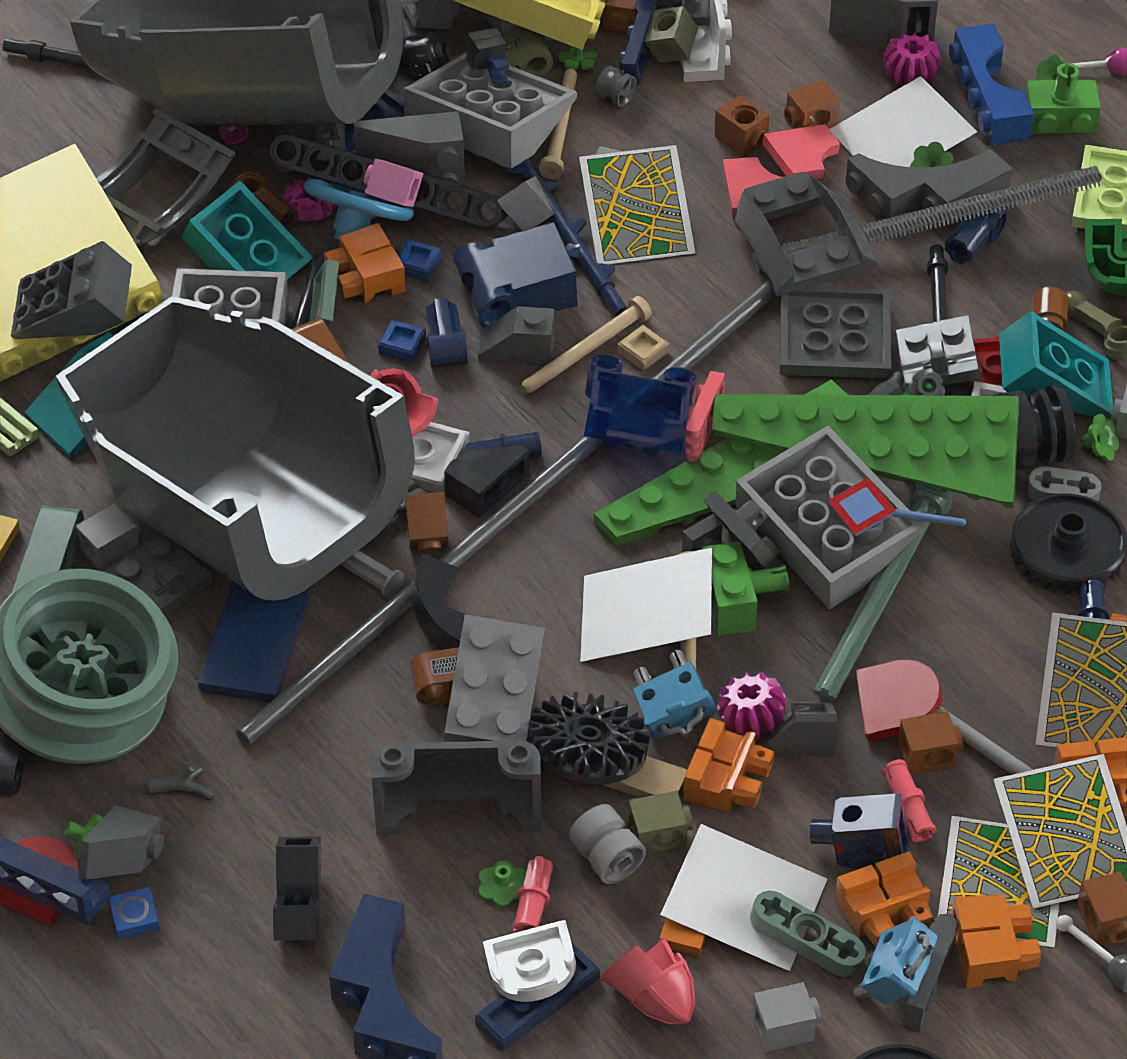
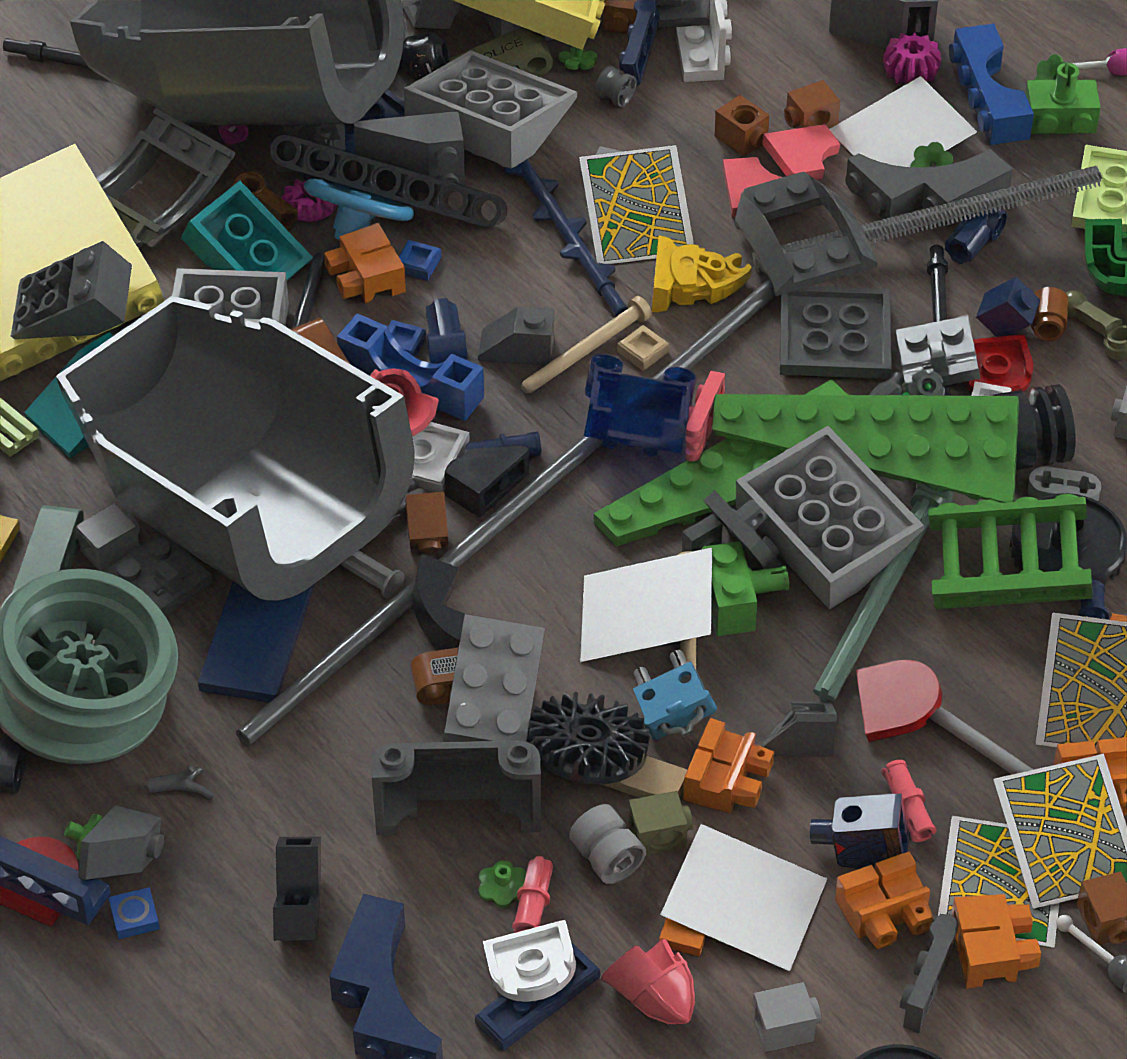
sand green tile [309,259,339,328] -> none
bright pink brick [364,159,424,207] -> none
piece [453,222,578,328] -> none
pearl dark grey piece [466,28,509,85] -> none
light grey slope [497,176,554,231] -> none
tan bar [539,69,577,180] -> none
olive brick [644,6,698,63] -> none
dark pink gear [717,671,787,739] -> none
sand green beam [750,891,866,977] -> none
piece [827,477,966,537] -> none
dark azure piece [854,916,938,1005] -> none
dark orange brick [897,711,963,775] -> none
teal slope [999,311,1113,419] -> none
bright green plant [1082,414,1119,461] -> none
none -> blue arch [337,313,484,421]
none -> yellow piece [652,235,752,312]
none -> bright green fence [928,494,1093,609]
none -> dark blue brick [976,277,1040,337]

